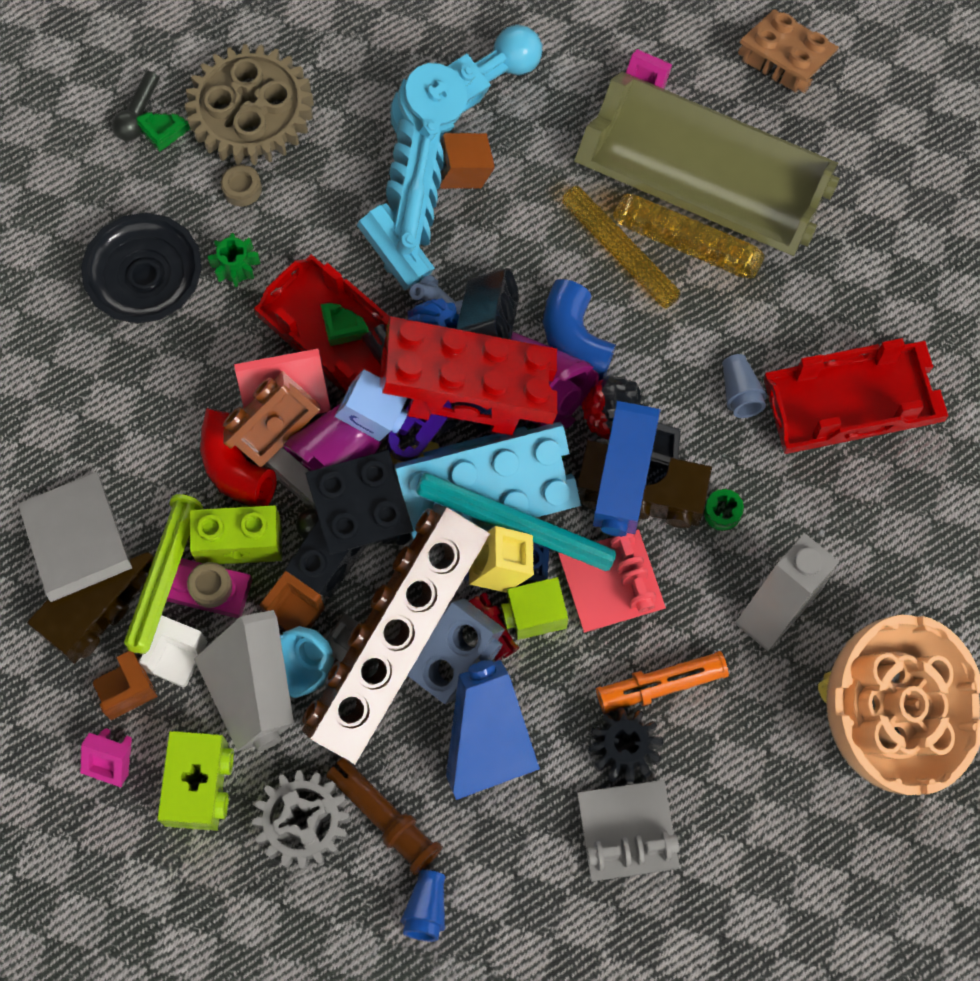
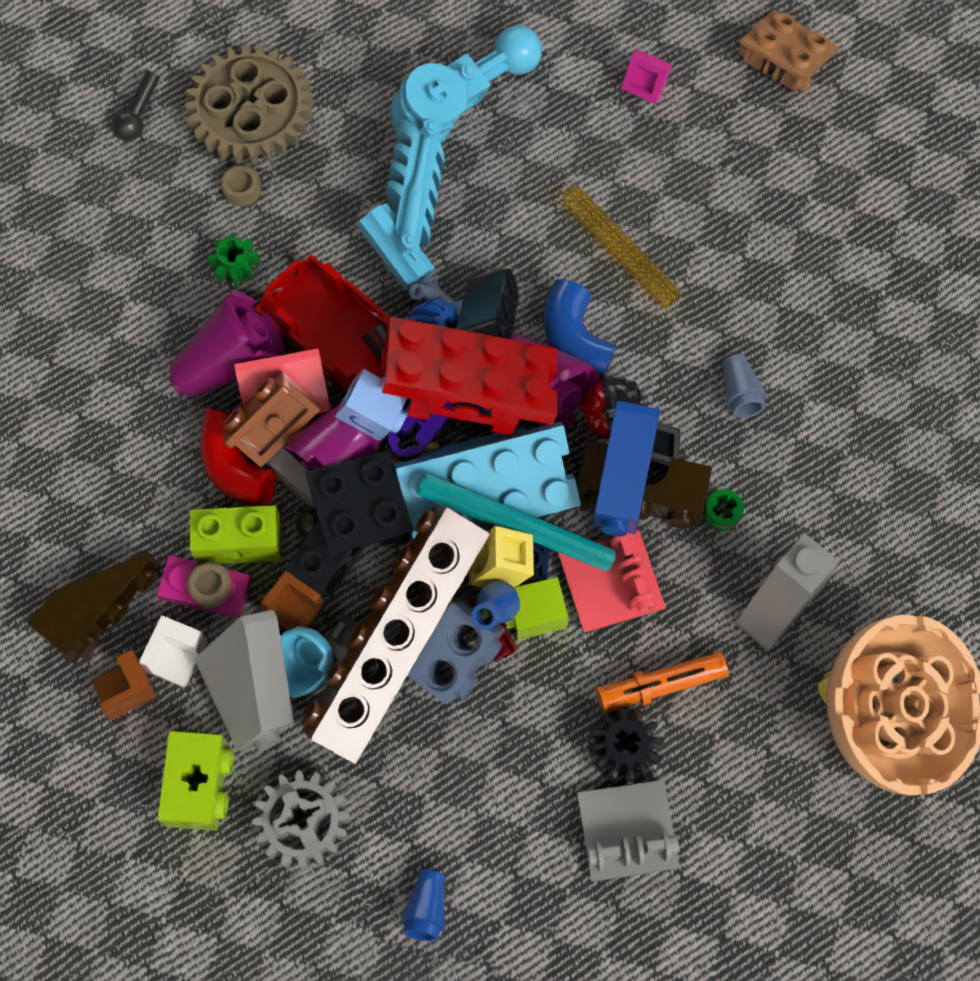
light grey tile [18,472,132,602] -> none
black hat [81,212,202,324] -> none
dark pink tile [81,728,132,787] -> none
lime axle [124,494,203,654] -> none
green tile [136,112,191,152] -> none
green tile [320,303,369,346] -> none
reddish brown pin [326,758,443,875] -> none
dark orange panel [440,133,495,189] -> none
slope [446,660,540,800] -> none
olive cylinder [574,71,840,256] -> none
clear yellow beam [613,194,765,279] -> none
red piece [763,338,949,454] -> none
none -> magenta cone [169,291,285,398]
none -> blue cone [472,581,520,630]

